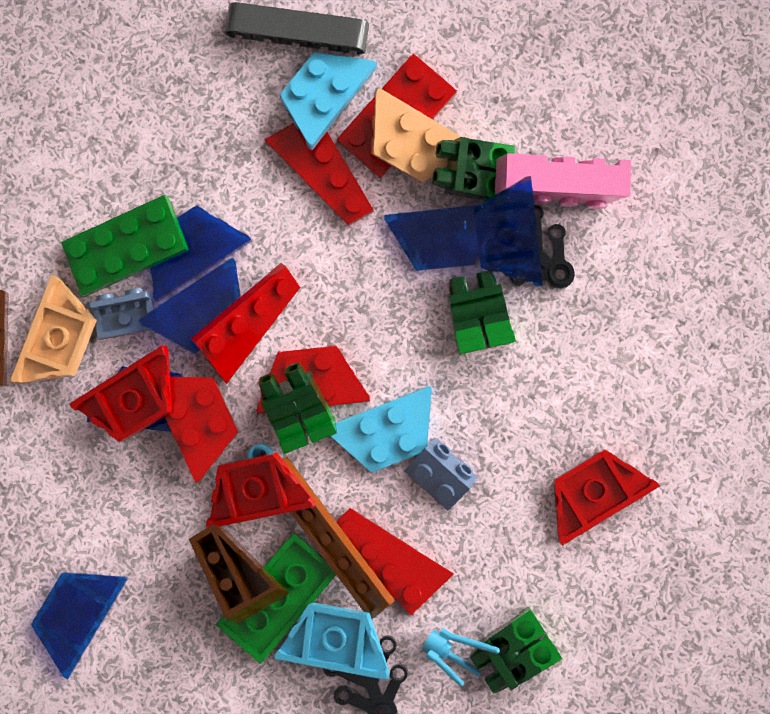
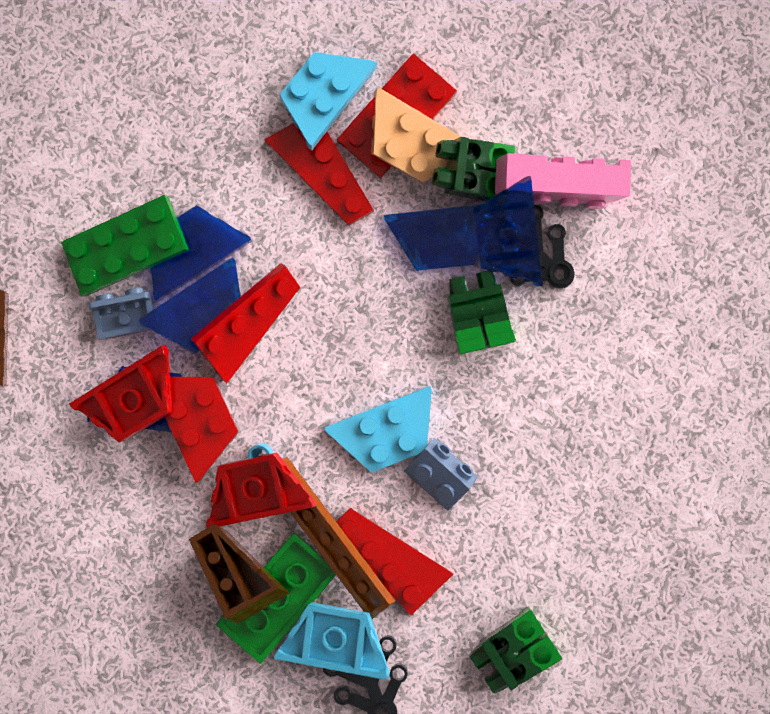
light nougat wing [10,275,97,384] -> none
clear blue wing [31,572,129,679] -> none
dark grey beam [224,2,369,55] -> none
red wing [256,346,370,414] -> none
dark green hips [259,362,337,454] -> none
medium azure plant [422,628,500,686] -> none
red wing [553,449,660,546] -> none

